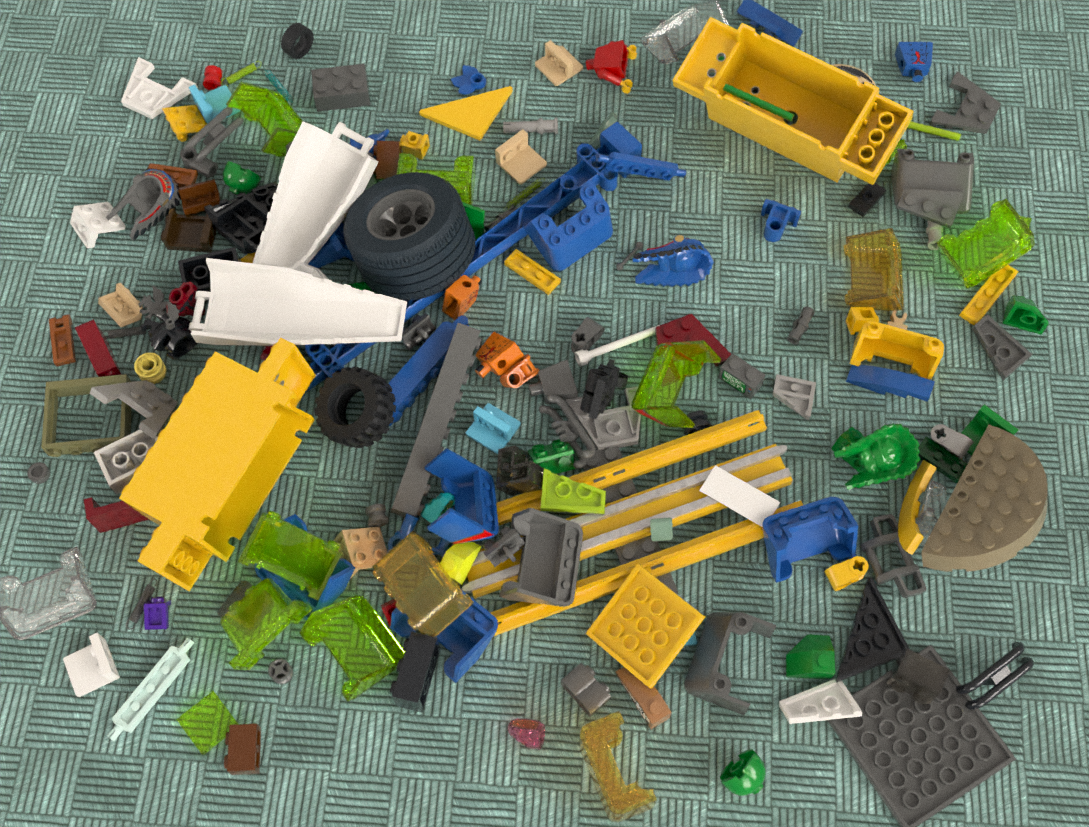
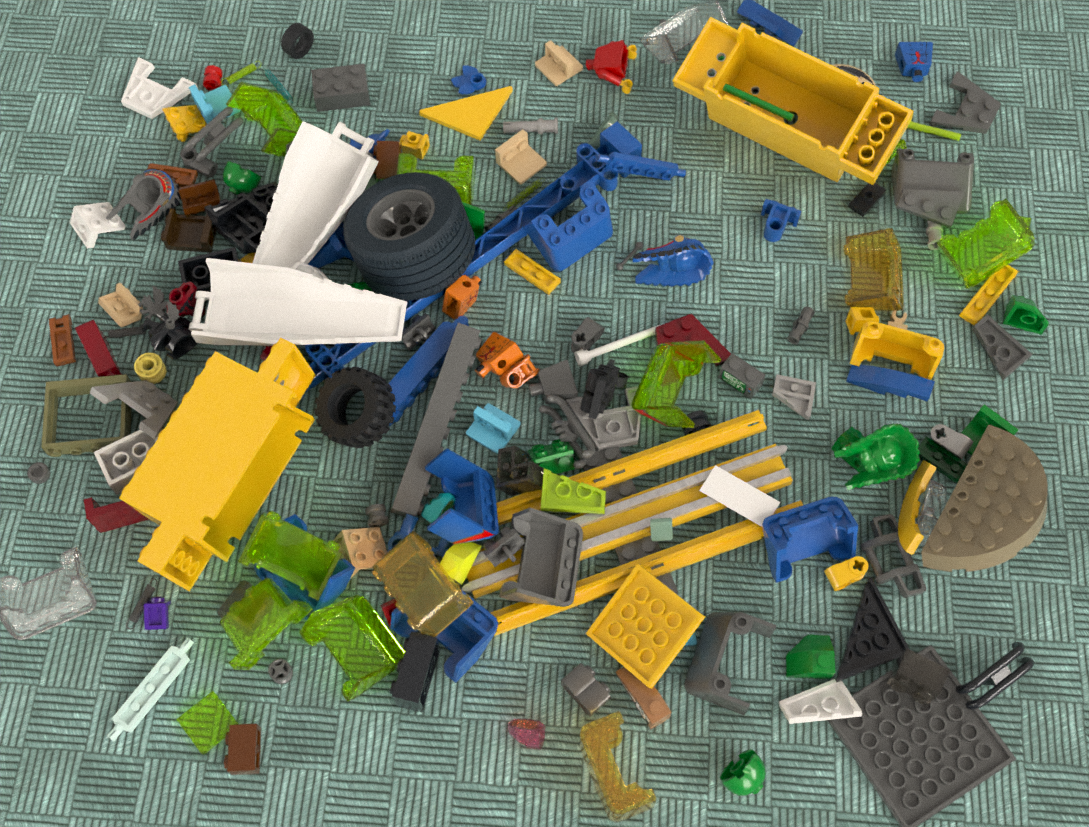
white bracket [63,633,120,697] -> none

